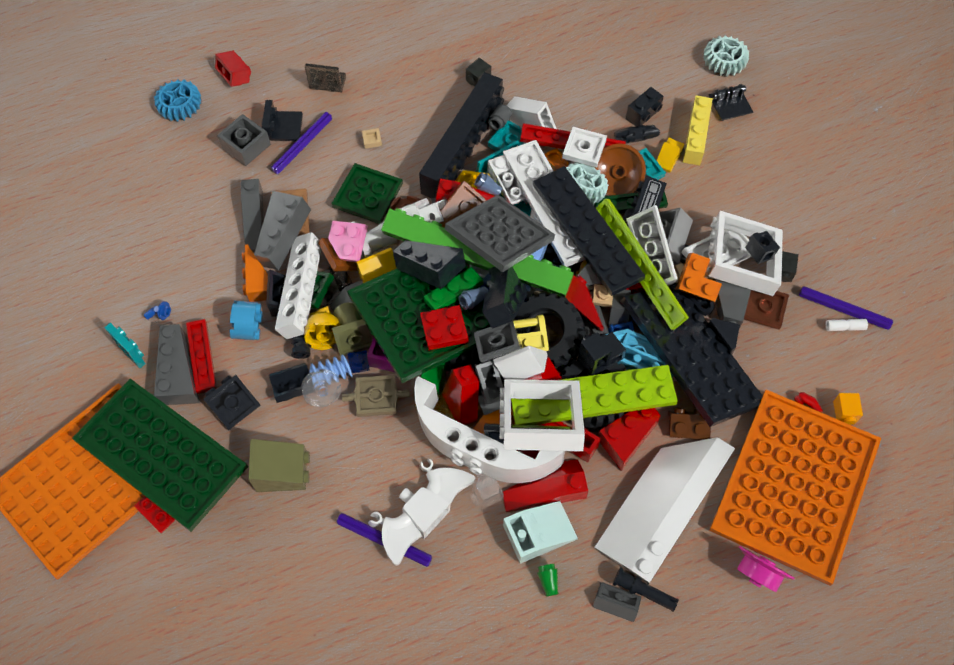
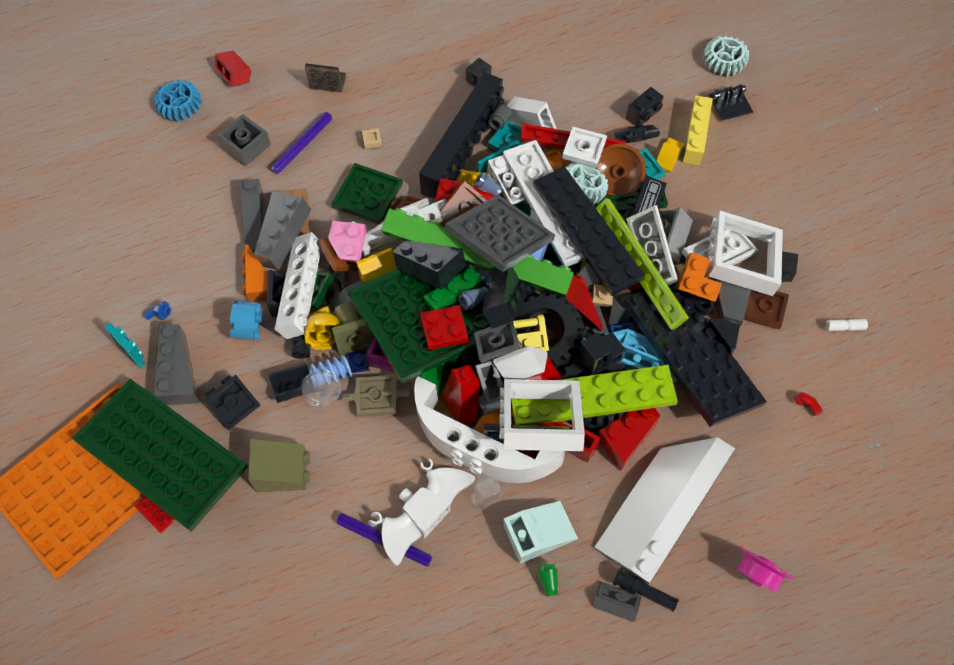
red plate [186,319,217,394] -> none
black bracket [261,100,303,141] -> none
red wedge [502,459,589,512] -> none
reddish brown bracket [668,408,711,439] -> none
orange plate [709,389,881,586] -> none
black brick [745,231,780,264] -> none
dark purple axle [799,286,893,330] -> none
light orange brick [833,393,863,425] -> none

